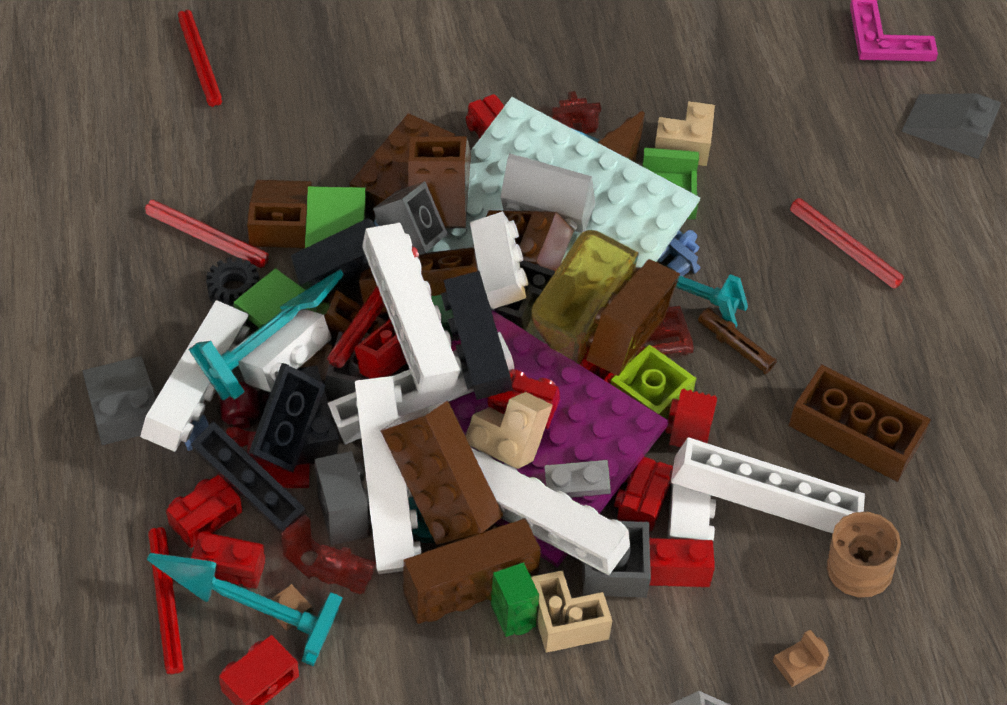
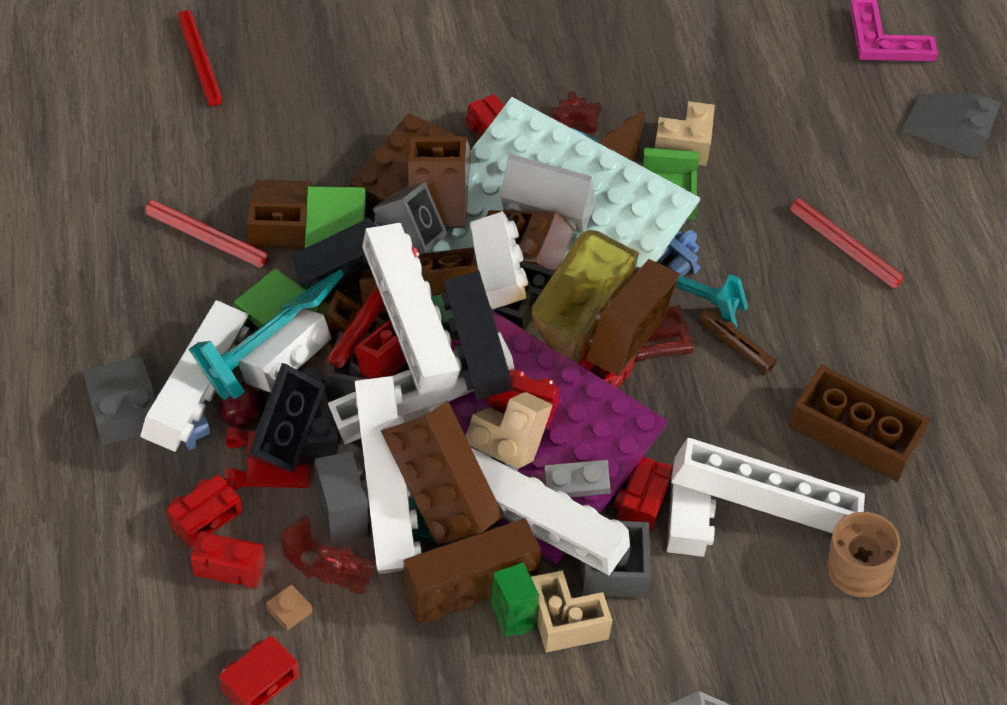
teal piece [147,553,343,666] -> none
red axle [148,527,184,675] -> none
black brick [191,421,307,537] -> none
black tyre [206,257,260,308] -> none
lime brick [610,344,696,420] -> none
red brick [649,538,715,587] -> none
red brick [665,388,717,447] -> none
medium nougat bracket [773,630,829,687] -> none

